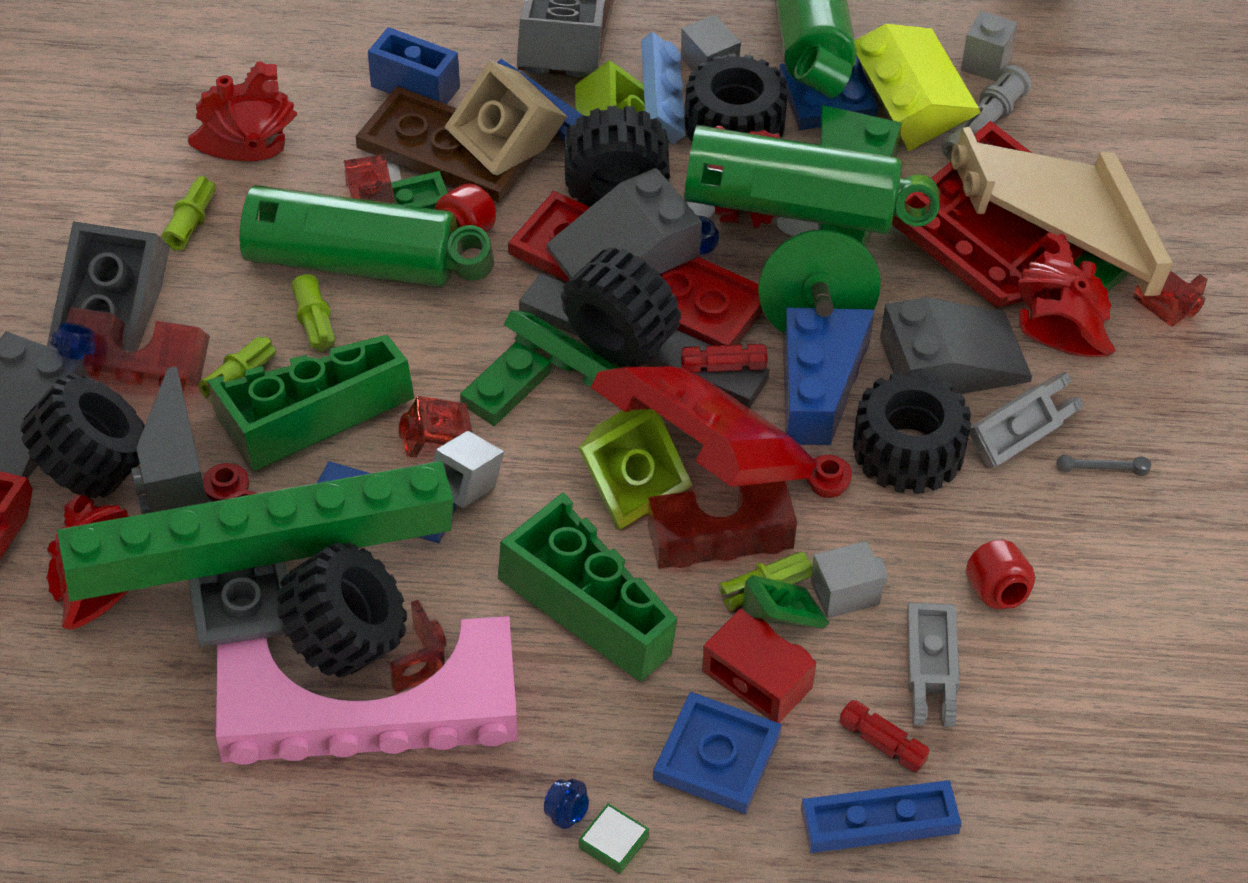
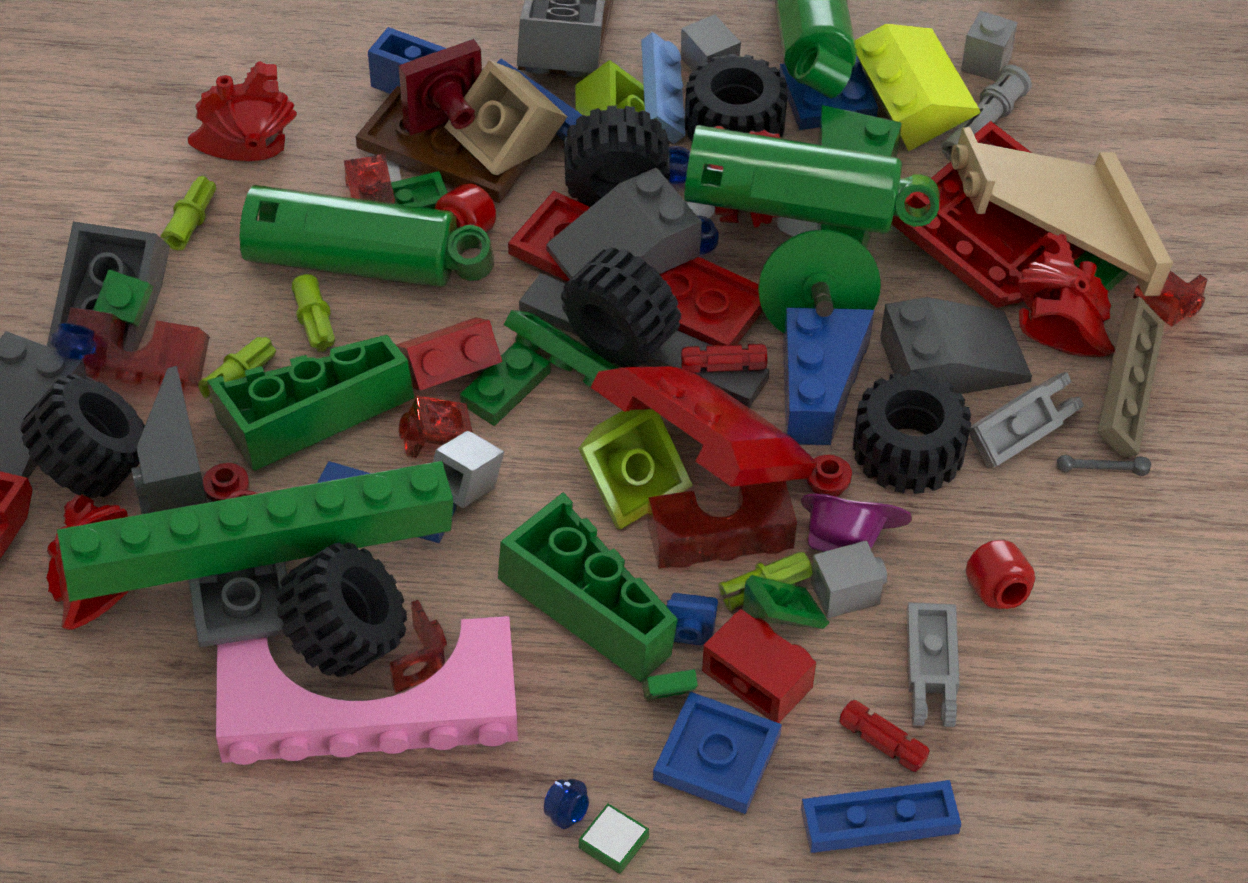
none -> green plate [93,270,153,327]
none -> red brick [396,317,502,391]
none -> dark red plate [398,39,482,136]
none -> green tile [642,669,698,700]
none -> blue bracket [666,593,718,646]
none -> clear blue plate [668,146,690,184]
none -> magenta piece [801,494,912,552]
none -> dark tan plate [1098,296,1165,459]

